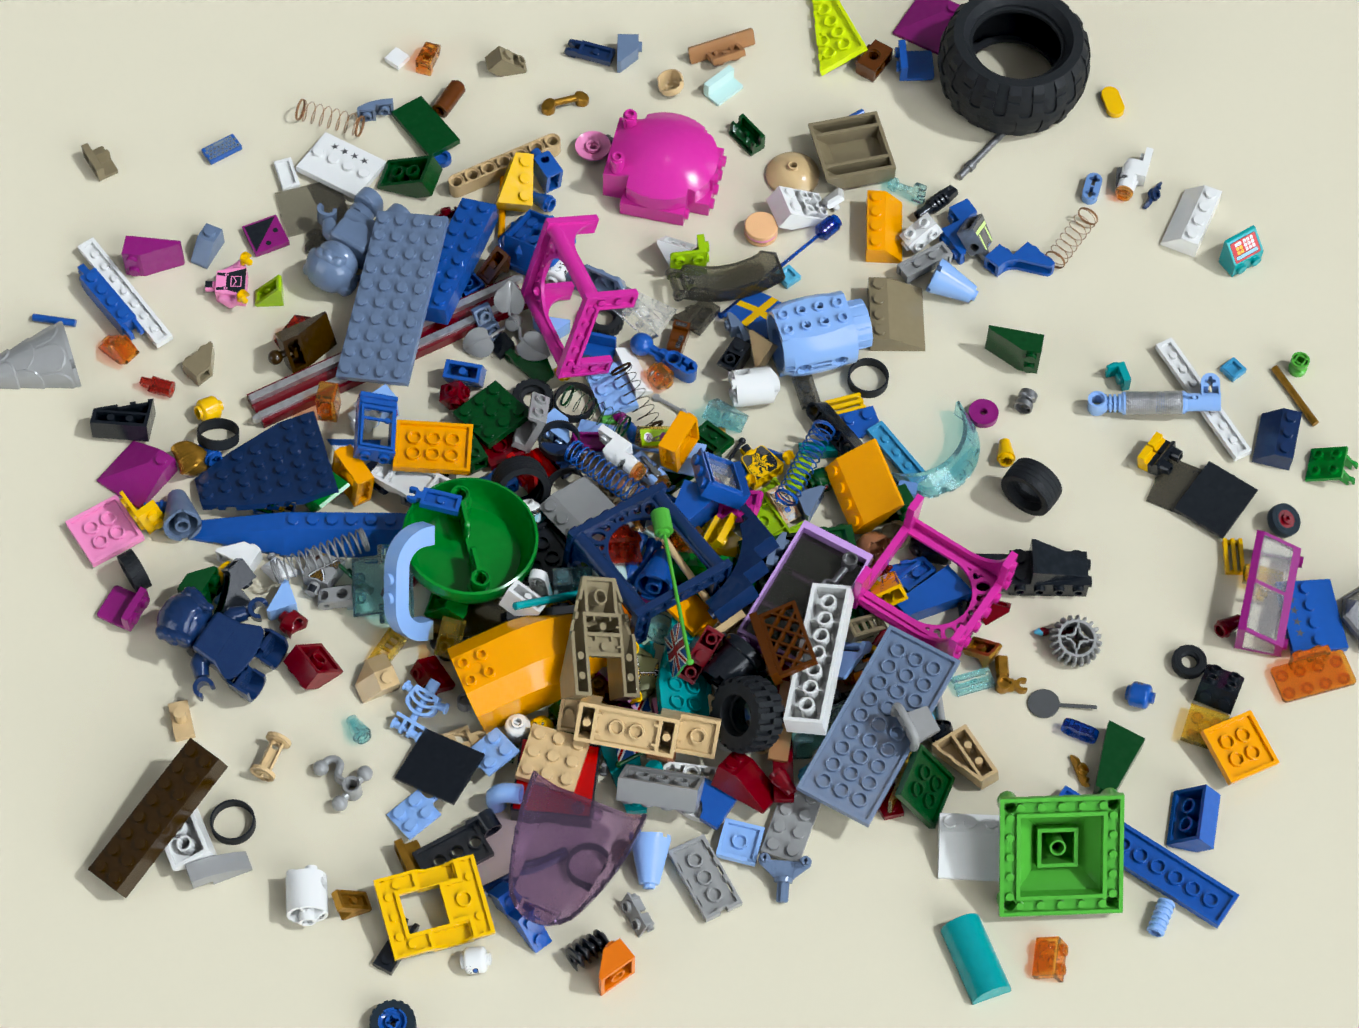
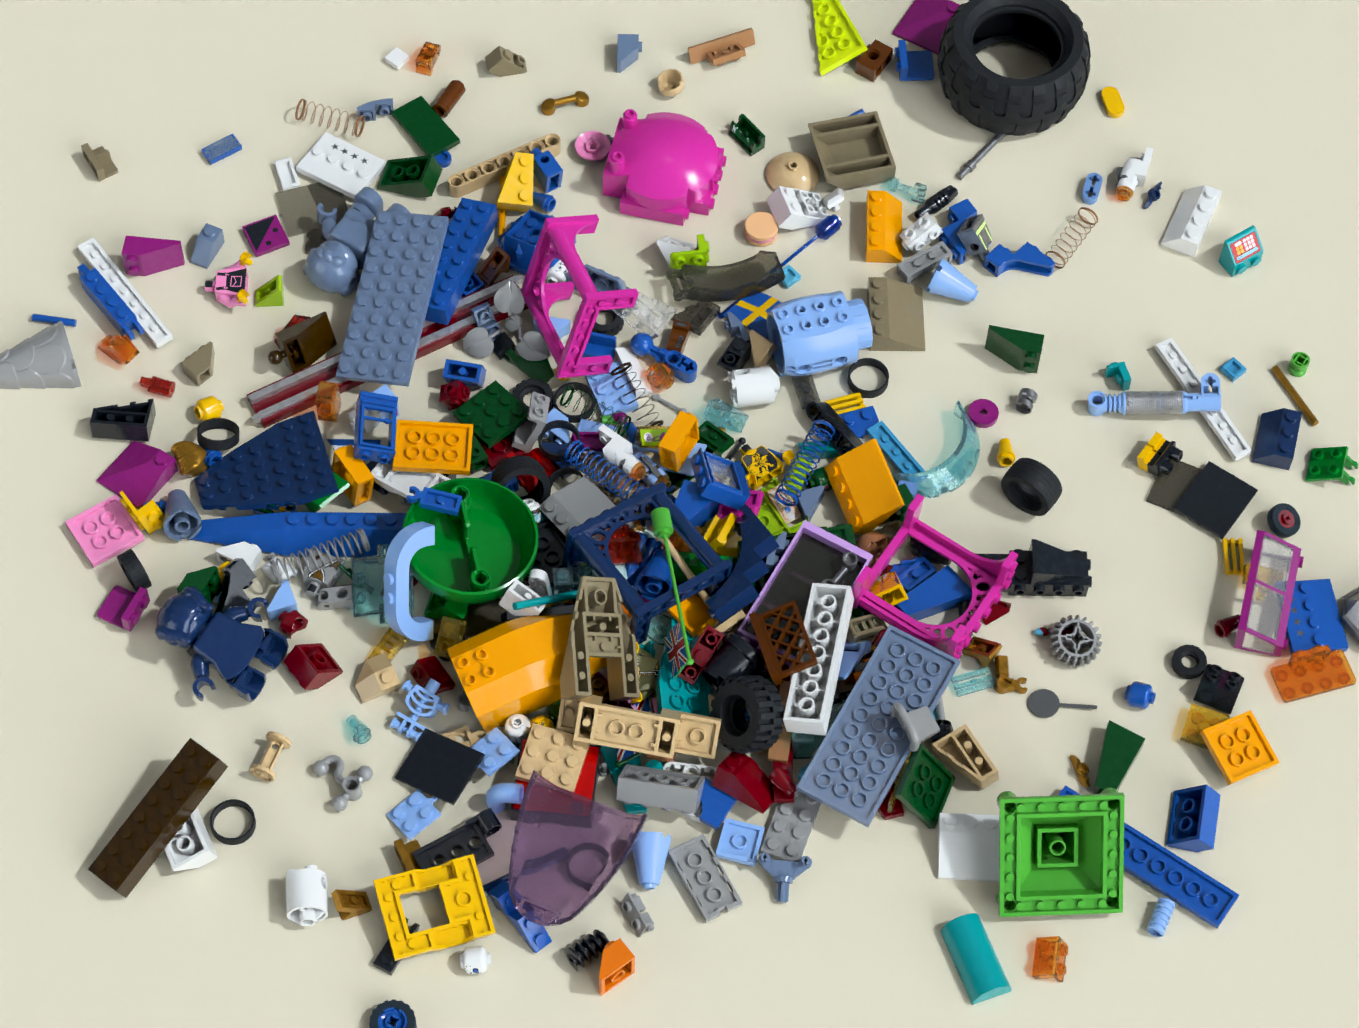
tan tile [168,700,196,742] -> none
light grey slope [185,851,253,889] -> none
dark blue hinge [564,39,616,66] -> none
light aqua panel [703,65,743,106] -> none
clear blue beam [1061,718,1099,744] -> none

